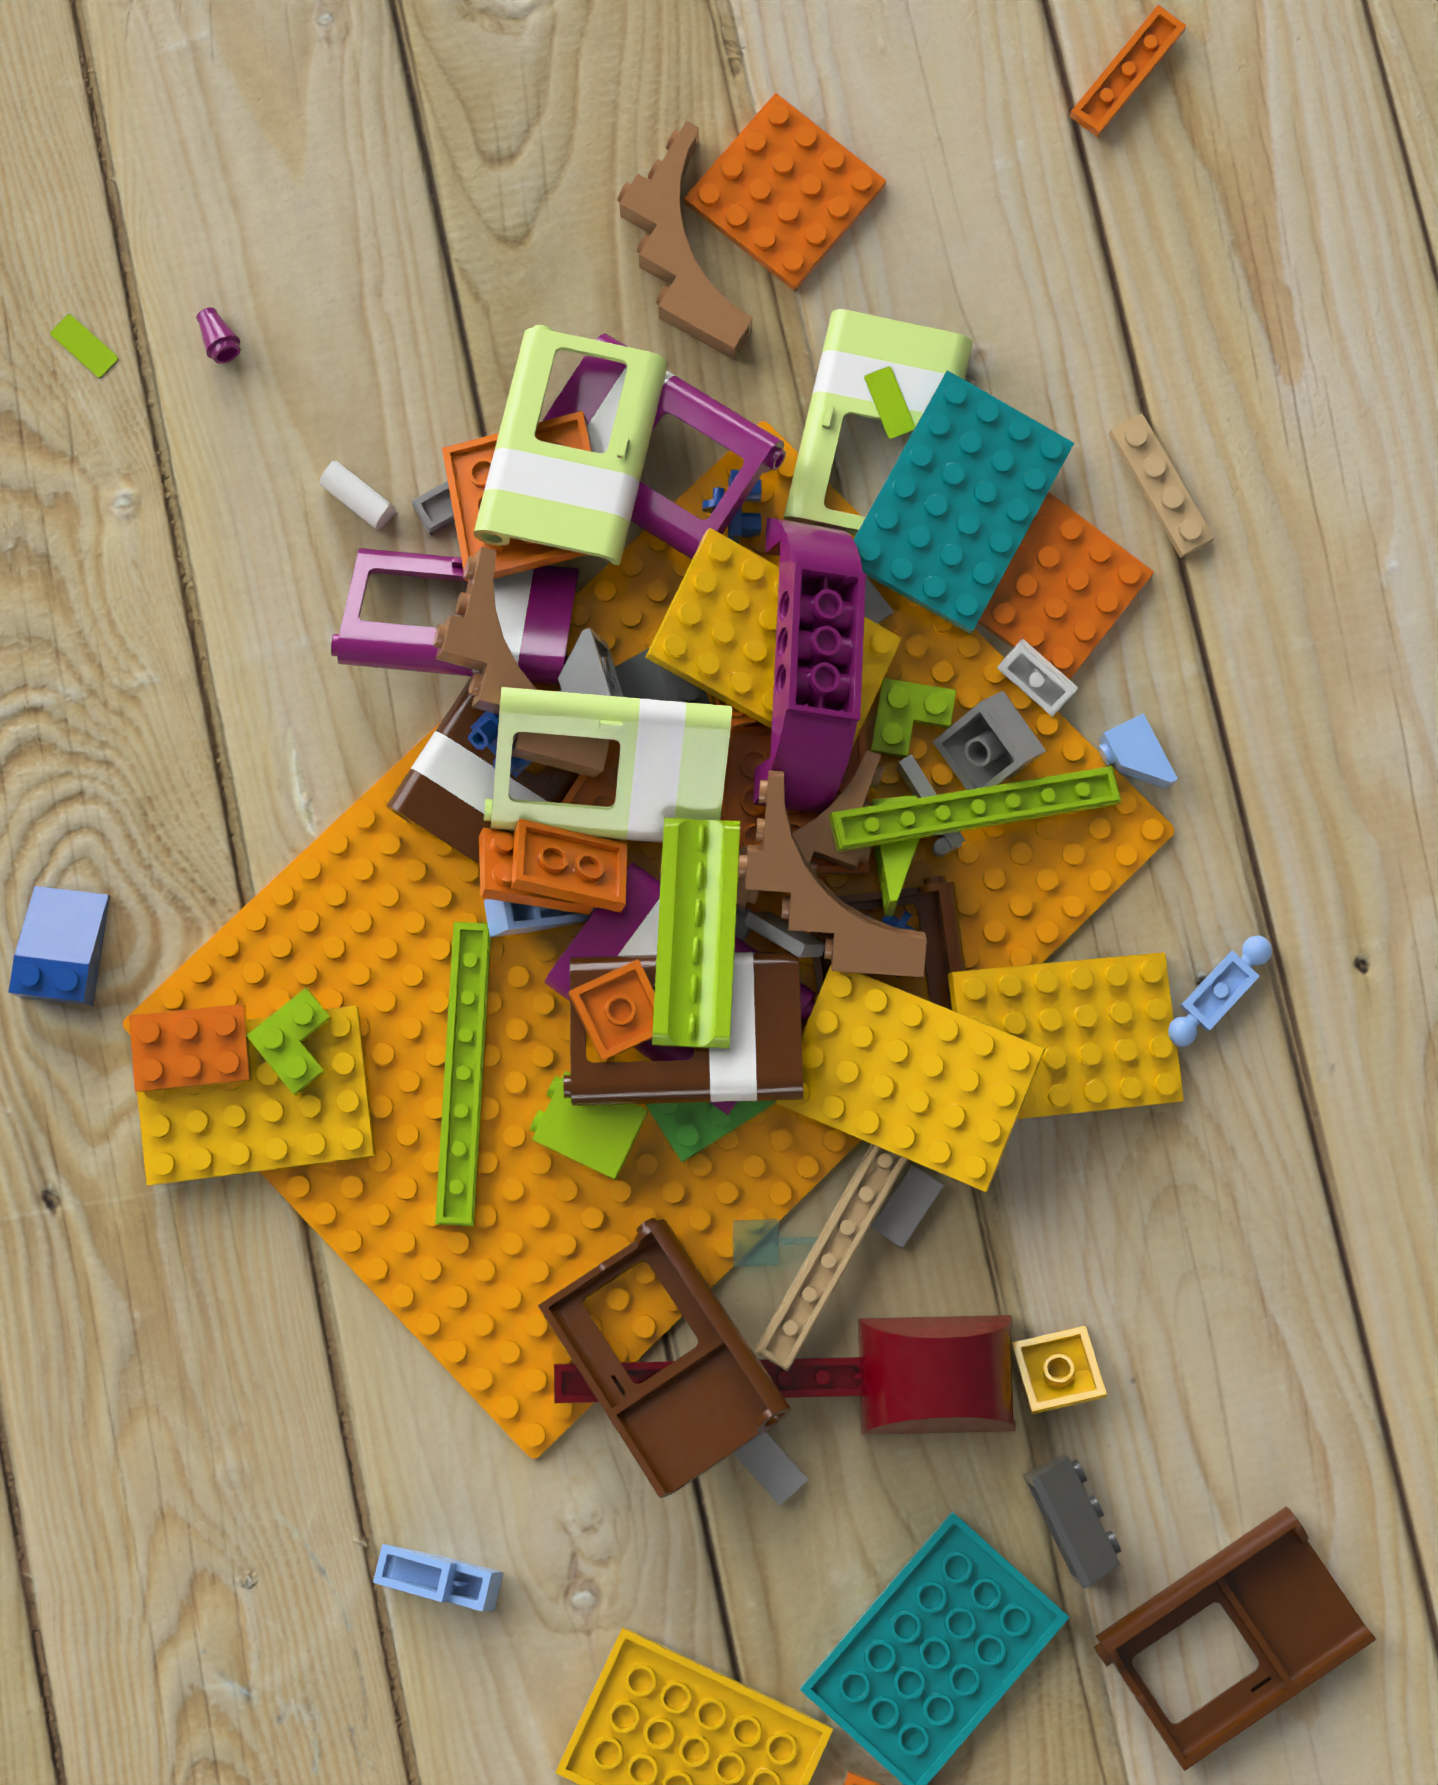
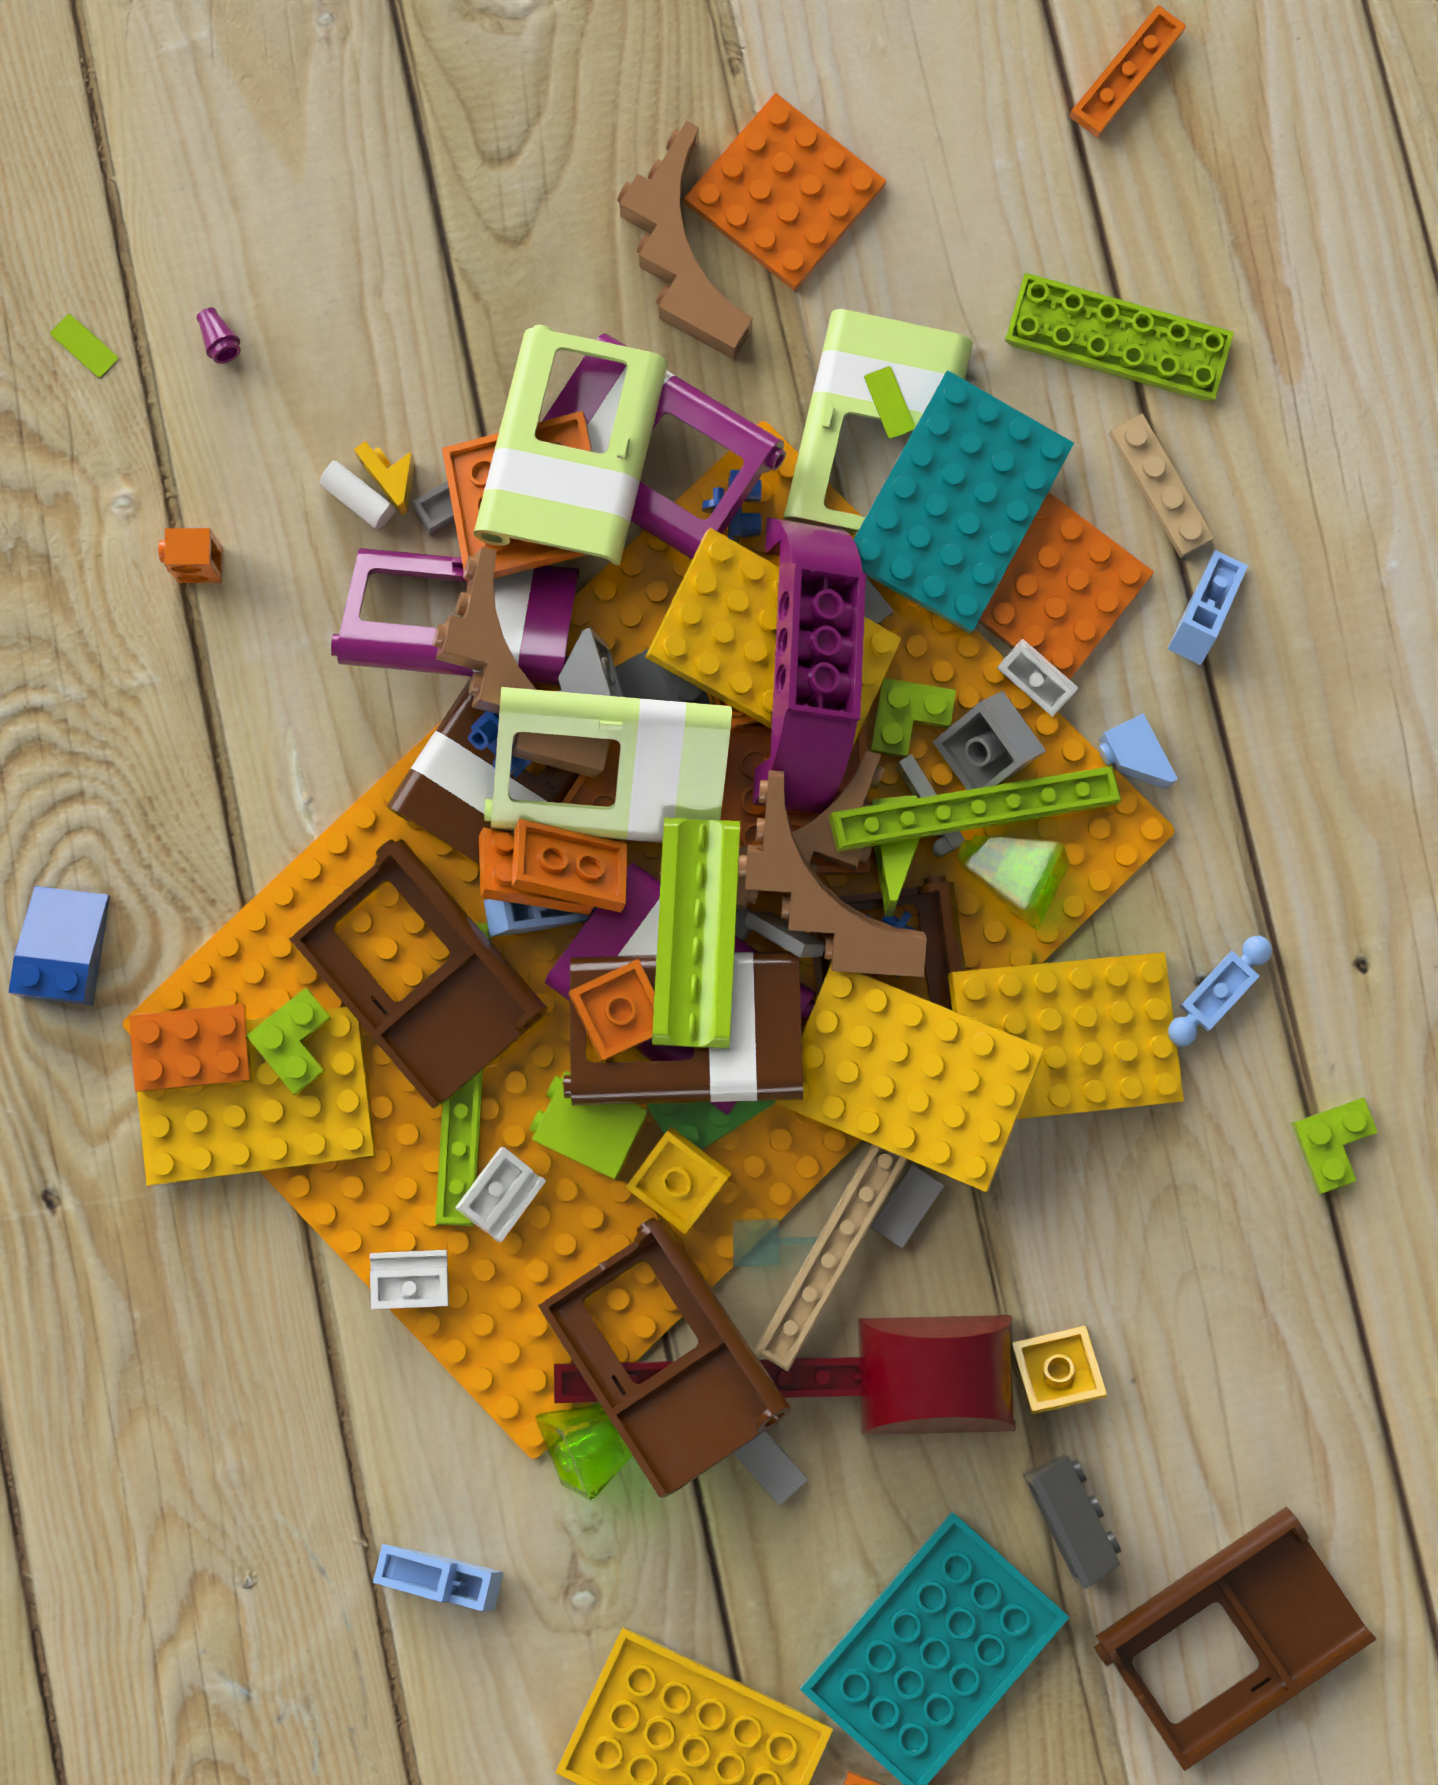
none -> orange brick [158,528,223,583]
none -> reddish brown piece [289,839,548,1108]
none -> yellow slope [354,441,415,516]
none -> white plate [370,1250,449,1309]
none -> white plate [455,1147,546,1242]
none -> clear neon green slope [535,1404,633,1500]
none -> yellow plate [625,1127,732,1234]
none -> clear neon green slope [958,835,1070,930]
none -> lime plate [1005,272,1234,401]
none -> light blue slope [1167,550,1248,665]
none -> lime plate [1291,1097,1378,1194]

